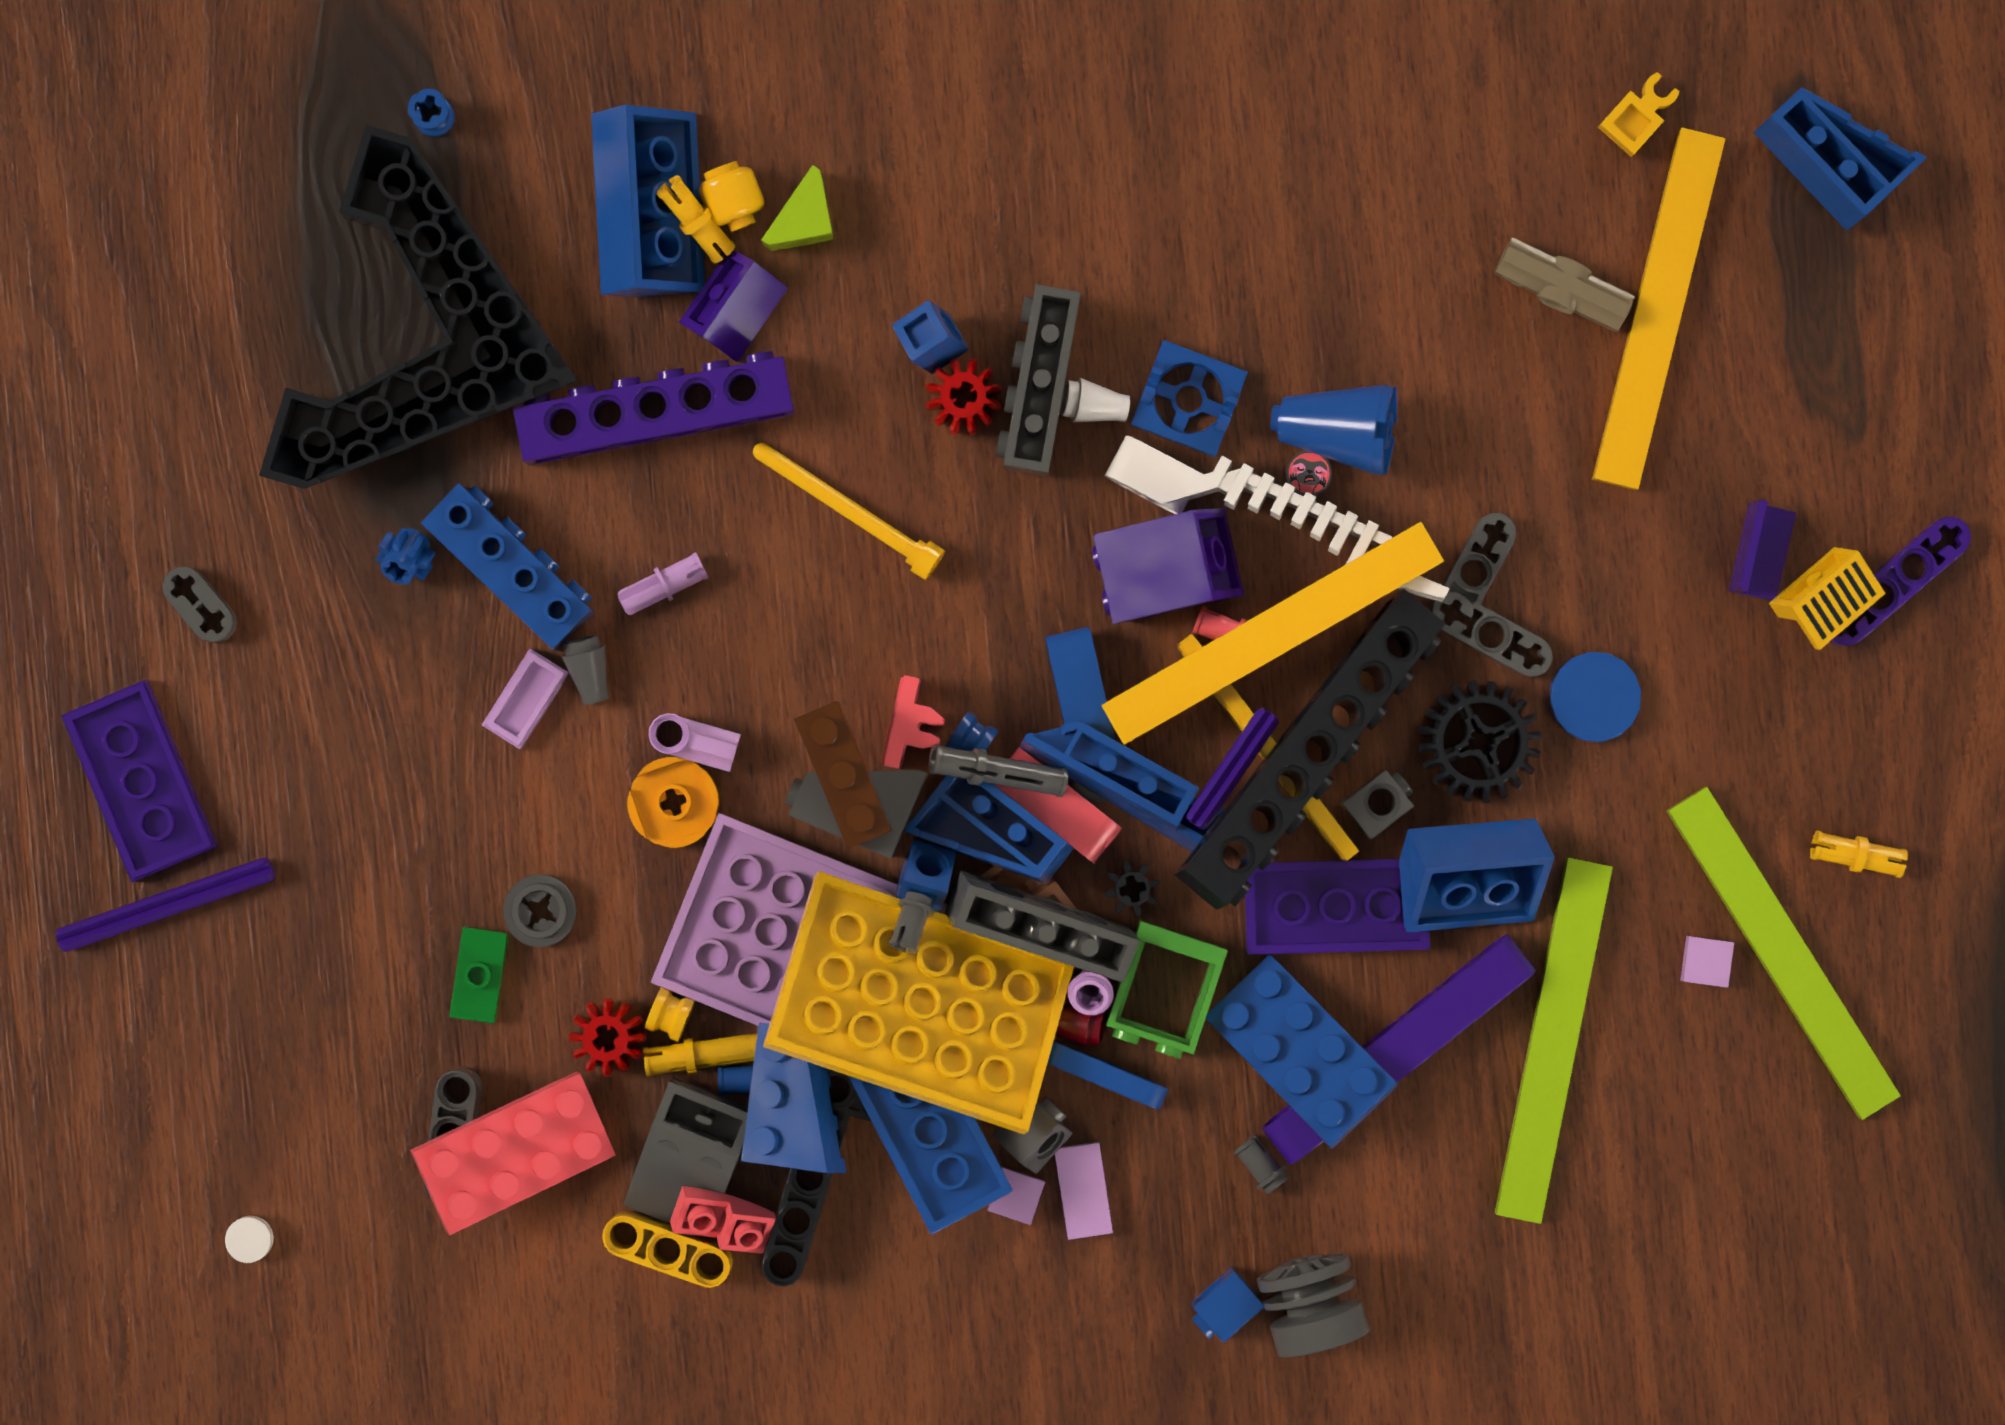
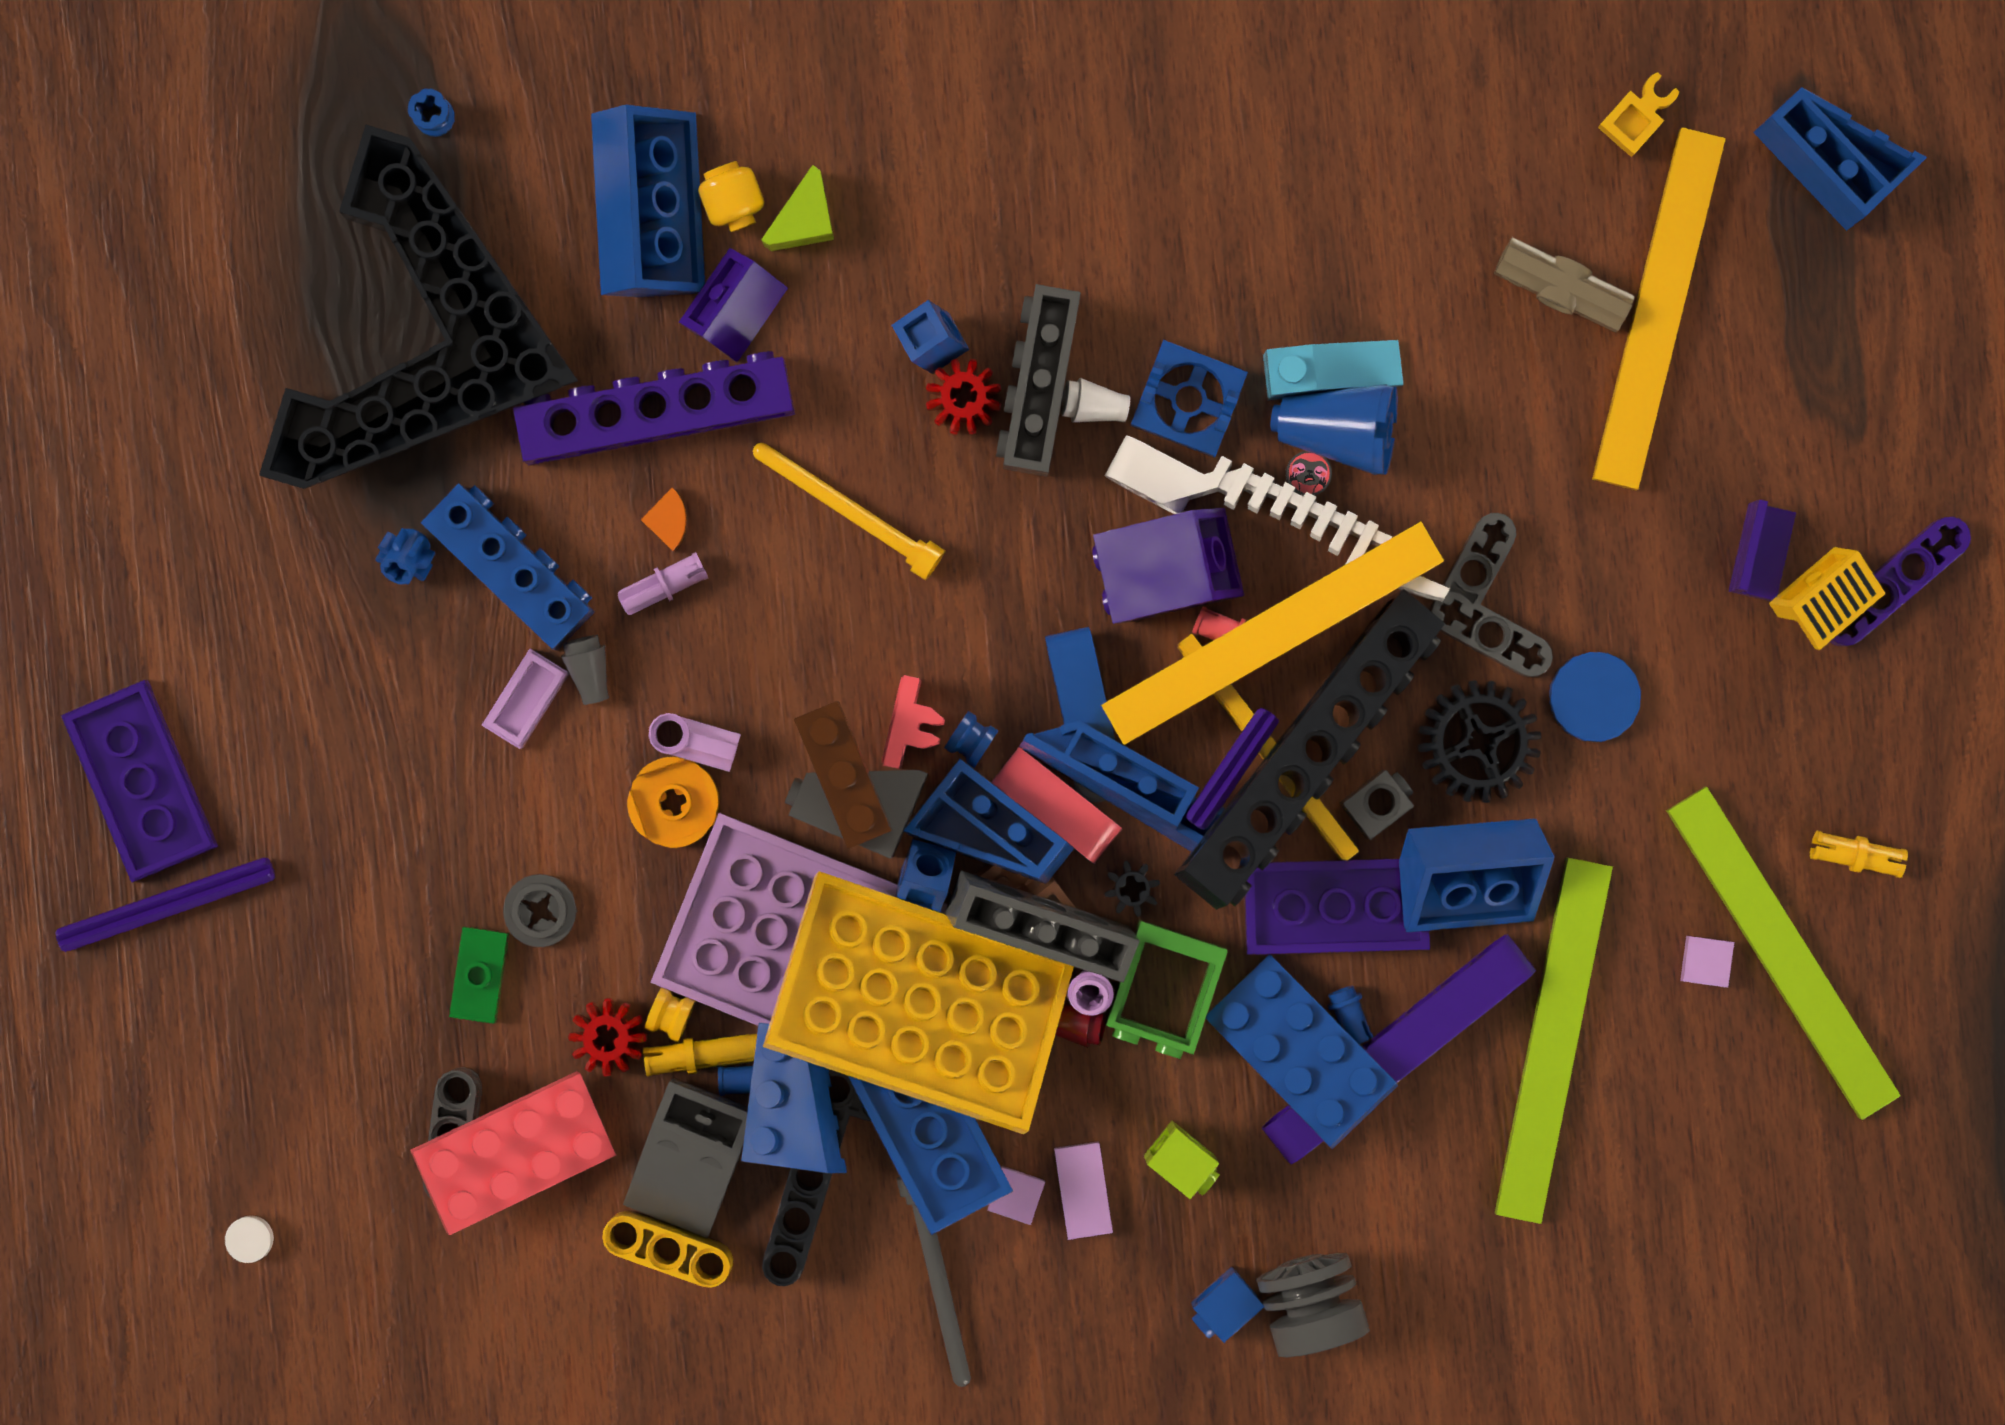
dark grey beam [162,566,237,643] -> none
yellow pin [656,175,735,263] -> none
coral slope [670,1186,776,1254] -> none
dark grey pin [888,892,934,954] -> none
dark grey pin [928,744,1068,797] -> none
dark grey brick [991,1098,1073,1174] -> none
blue beam [1047,1040,1169,1110] -> none
dark grey pin [1233,1134,1289,1195] -> none
none -> orange tile [641,487,687,552]
none -> dark grey piece [896,1176,971,1387]
none -> lime brick [1144,1120,1220,1199]
none -> medium azure slope [1263,340,1403,400]
none -> blue pin [1327,986,1374,1044]

